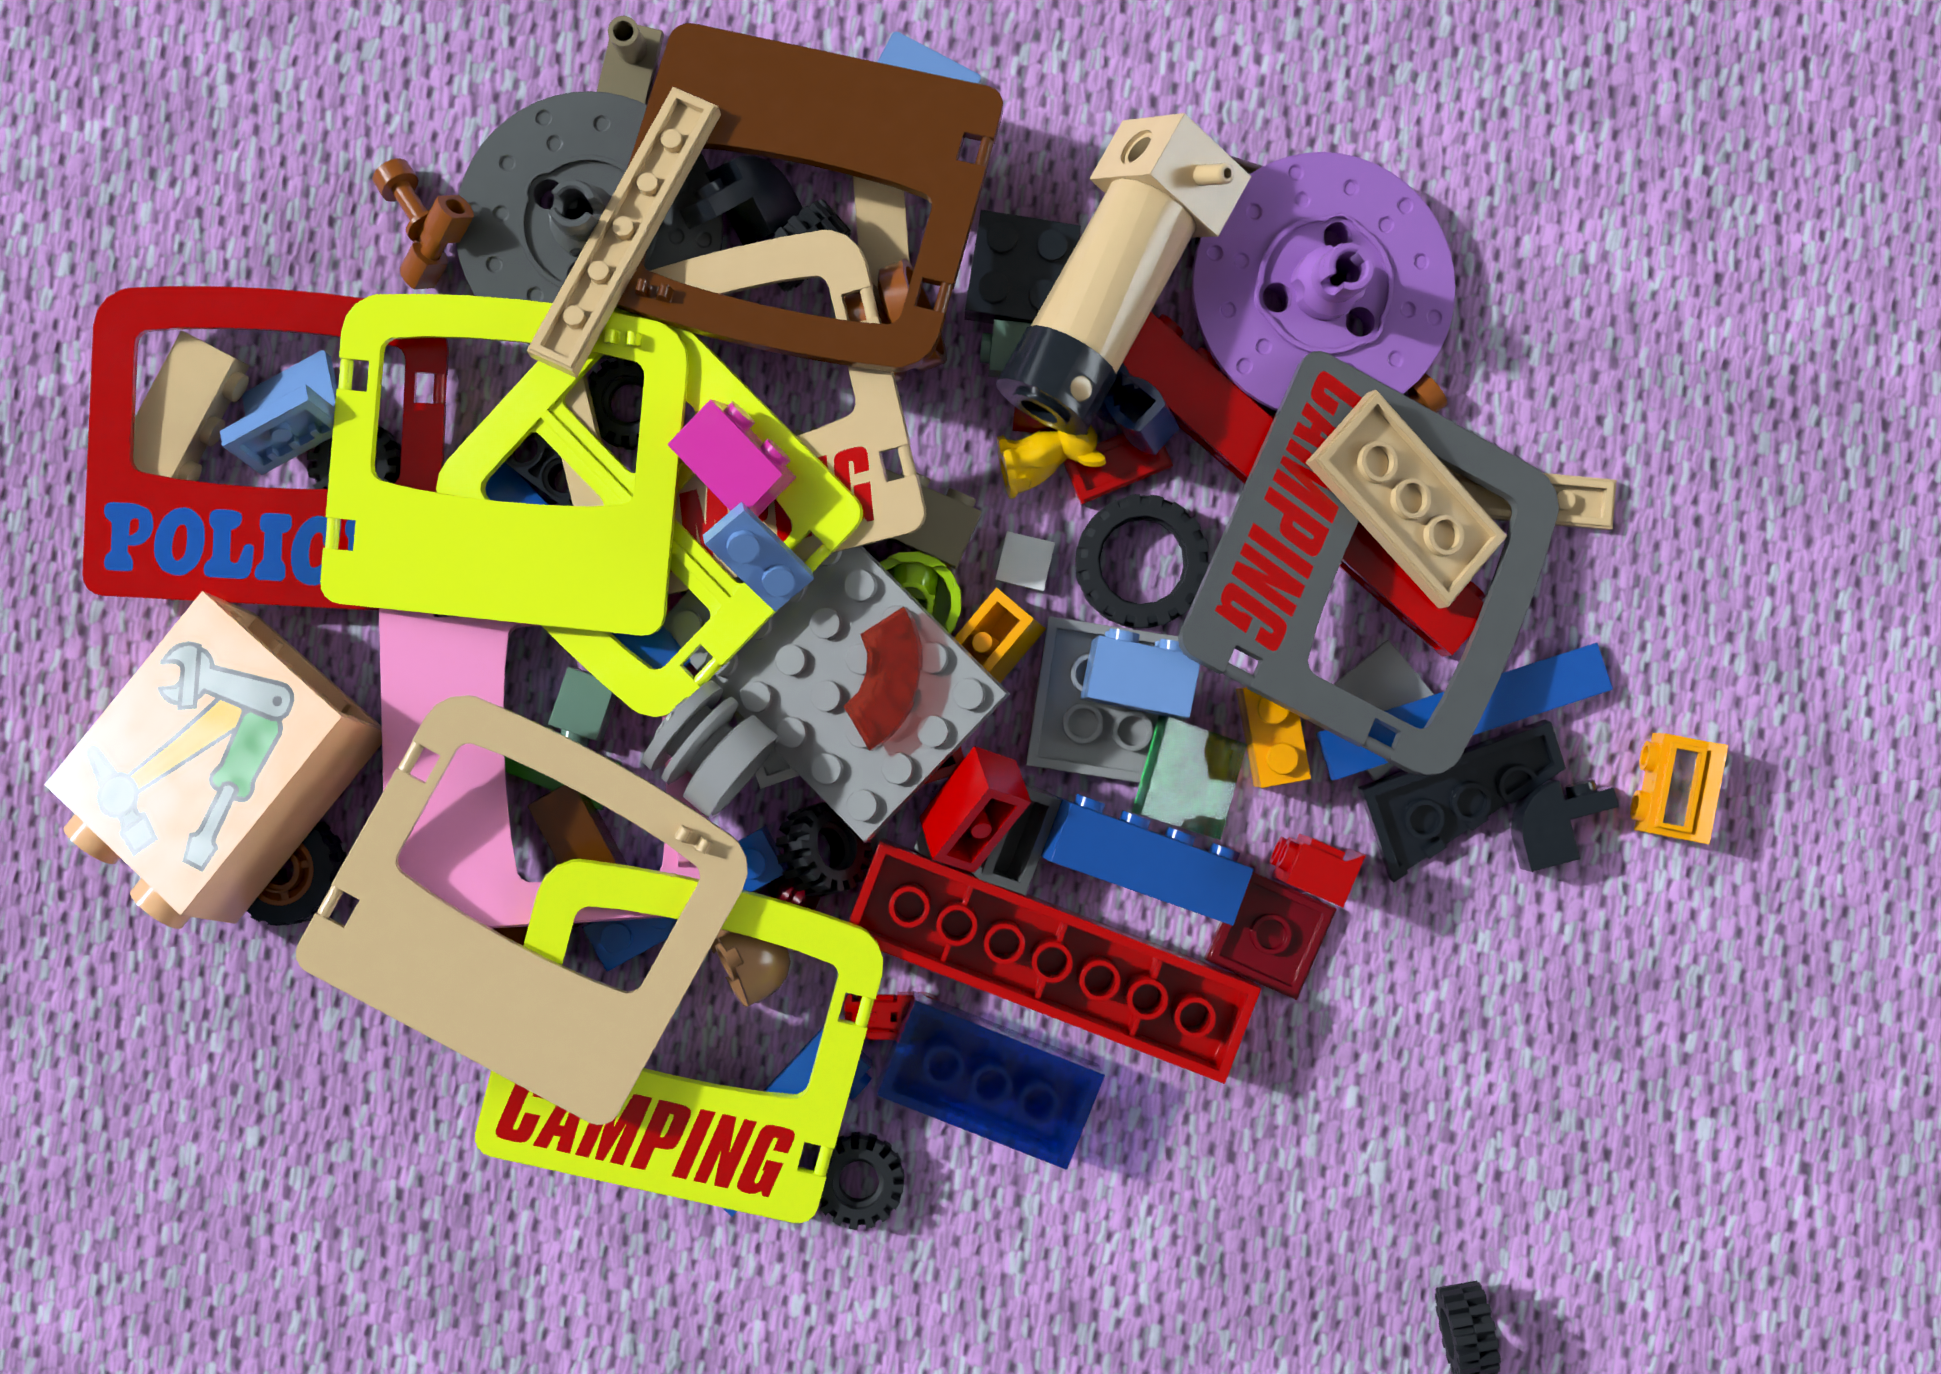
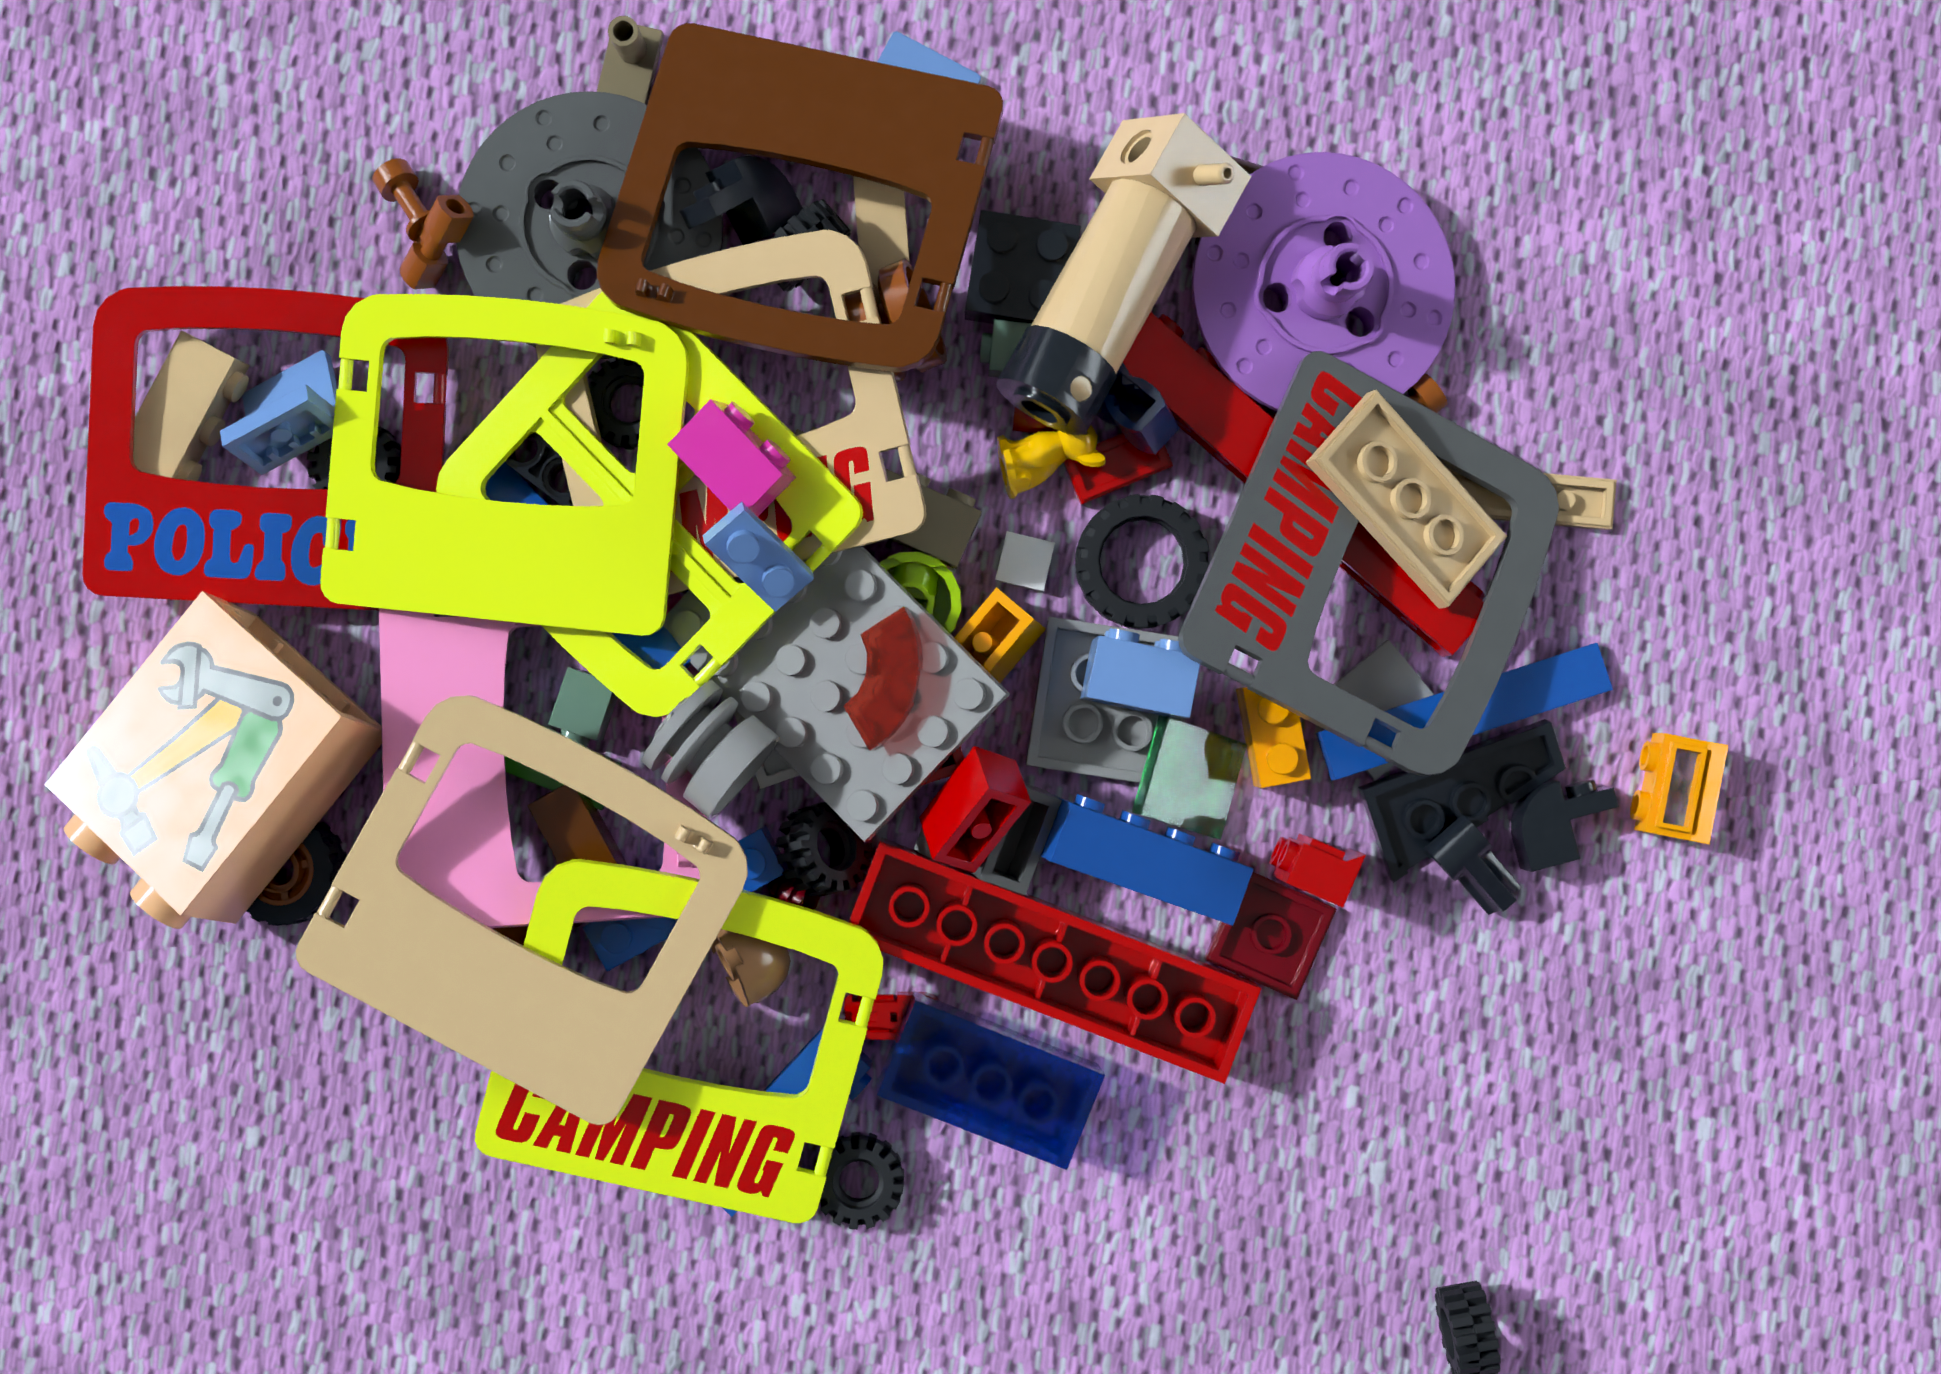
tan tile [527,87,721,378] -> none
none -> black piece [1424,815,1521,915]

